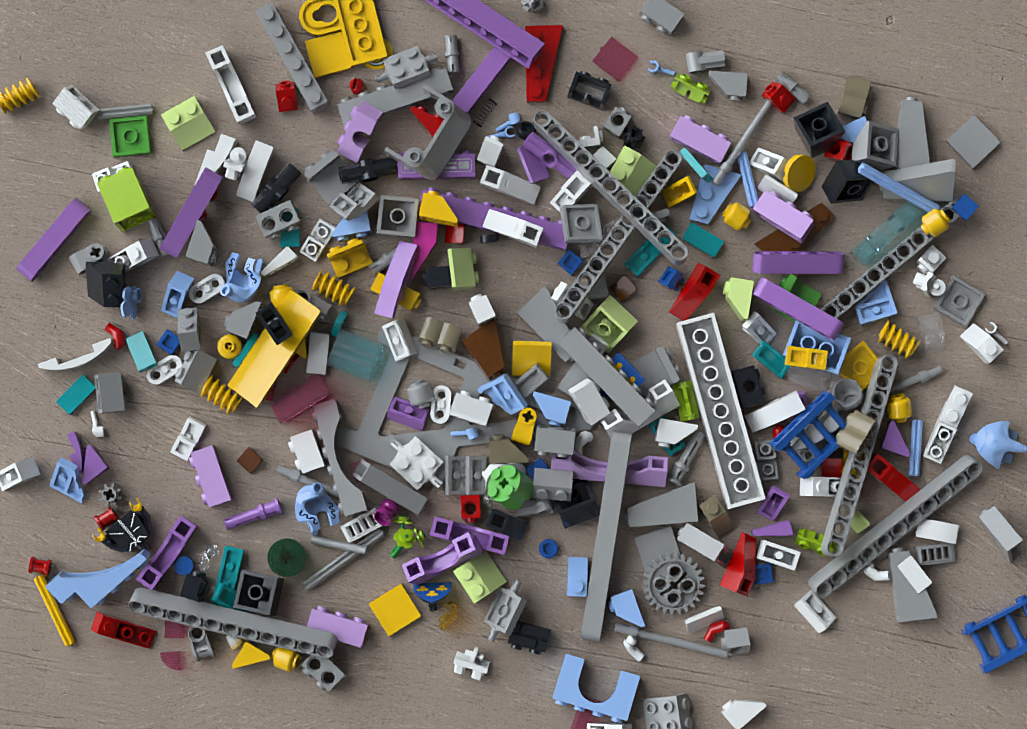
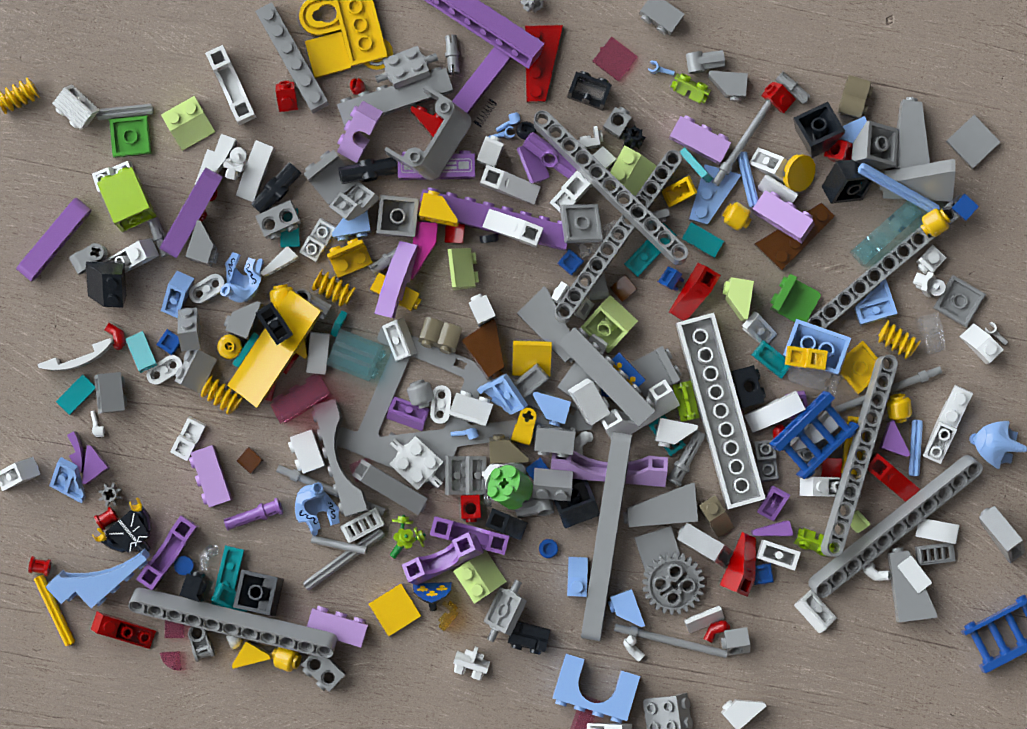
light blue plate [121,286,142,320] -> none
clear green brick [267,538,308,577] -> none
magenta wheel [374,499,399,526] -> none
black brick [423,266,452,290] -> none
medium lavender beam [752,251,845,274] -> none
medium lavender beam [752,277,844,341] -> none
light grey hair [832,378,863,410] -> none
dark tan brick [836,410,878,457] -> none

